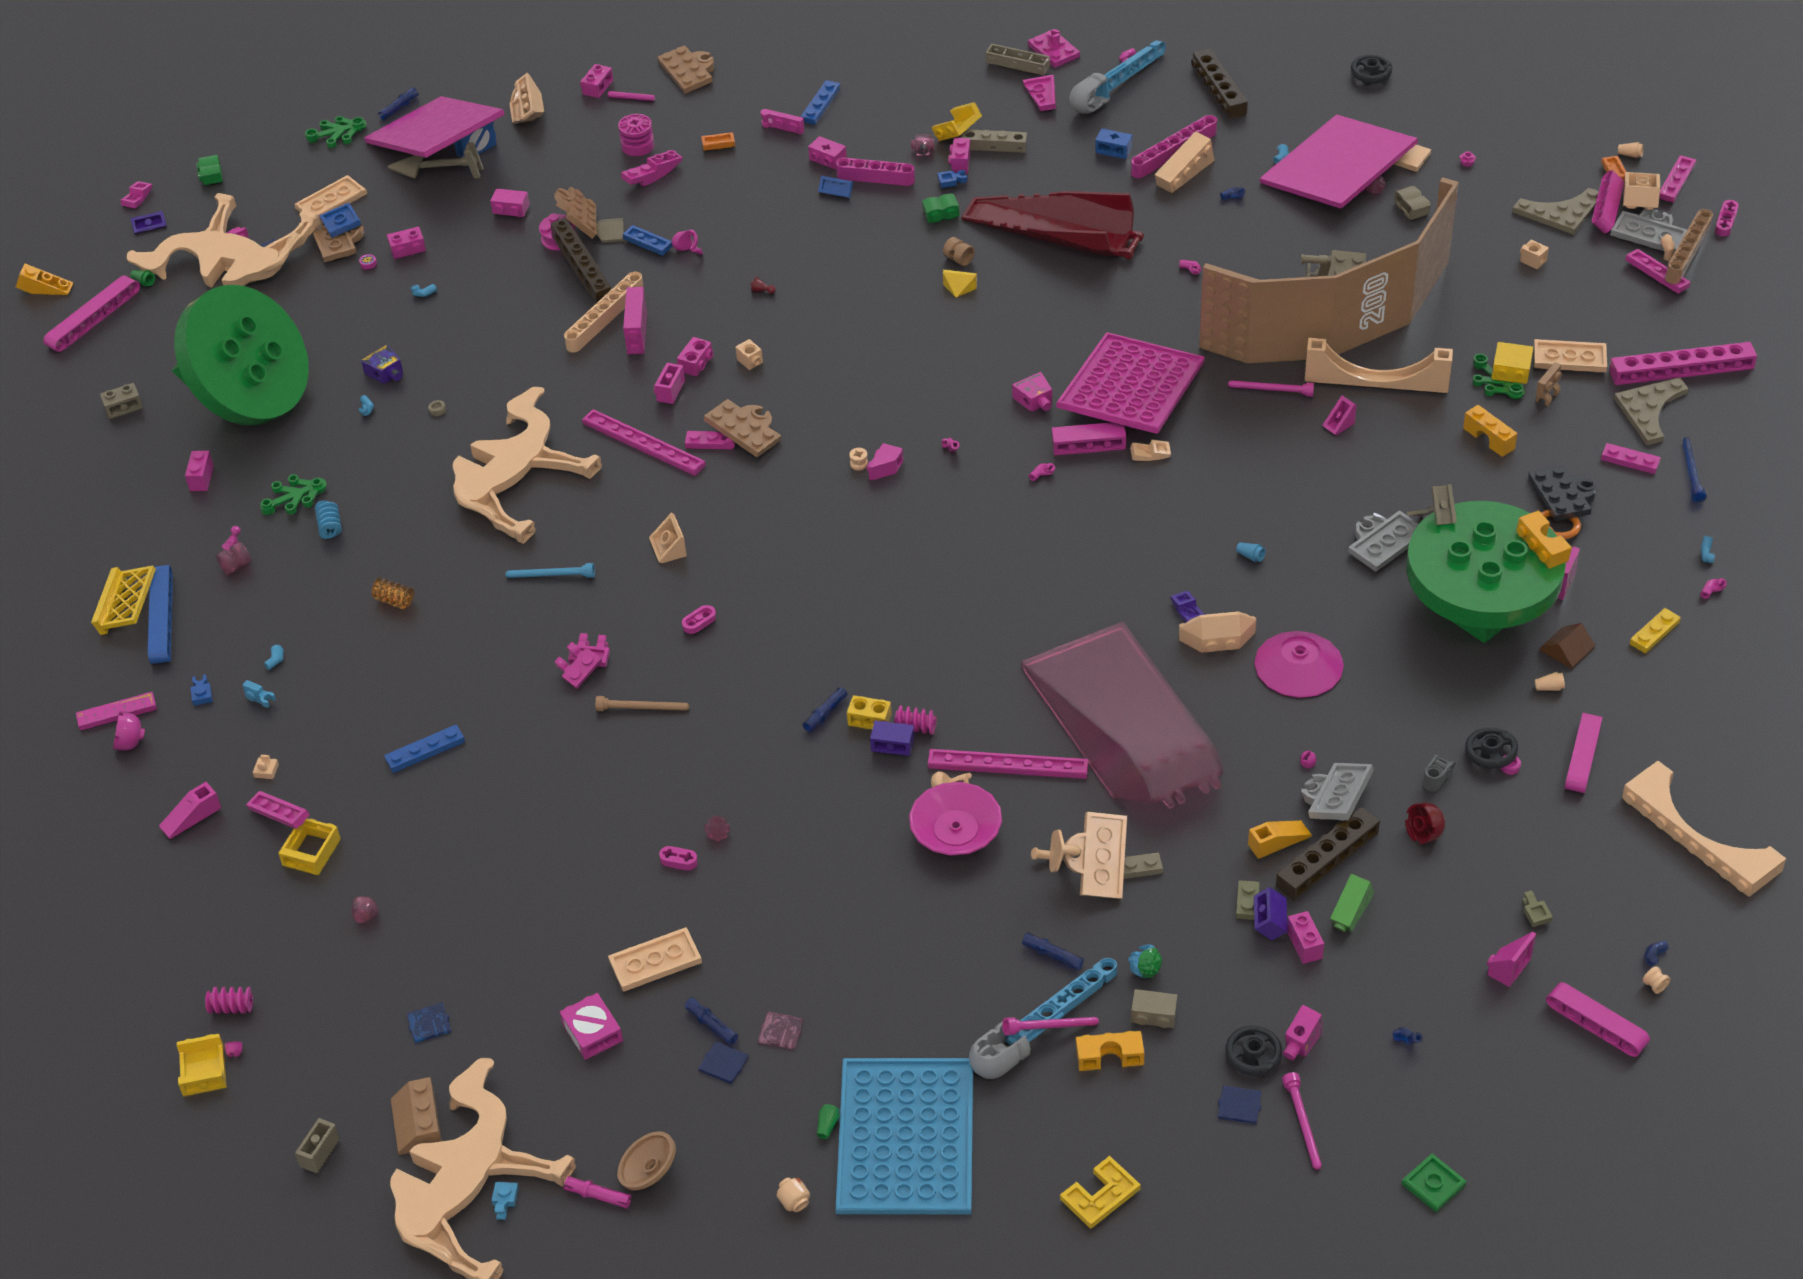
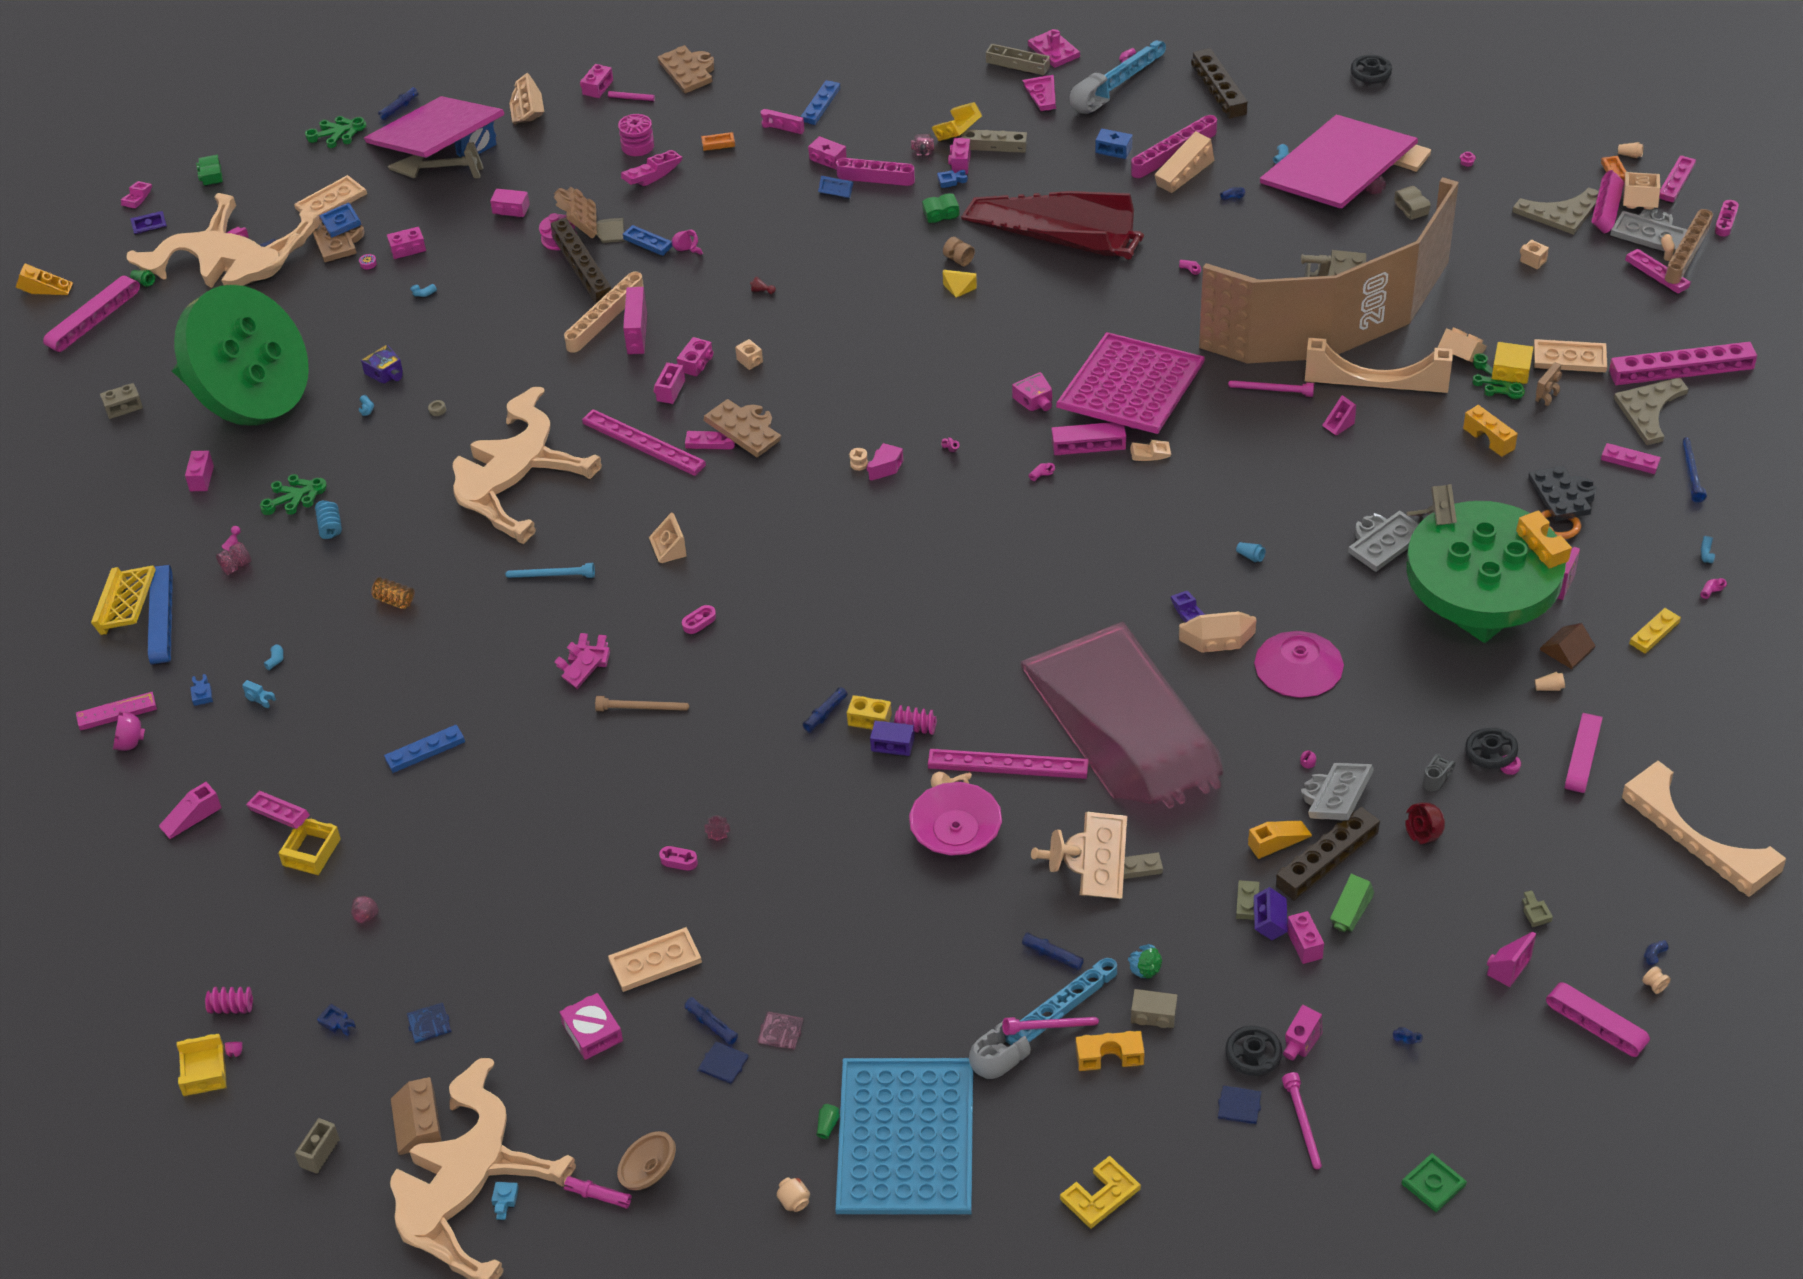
light nougat tile [253,755,279,779] -> none
none -> clear blue plate [317,1004,356,1036]
none -> light nougat slope [1438,327,1487,363]

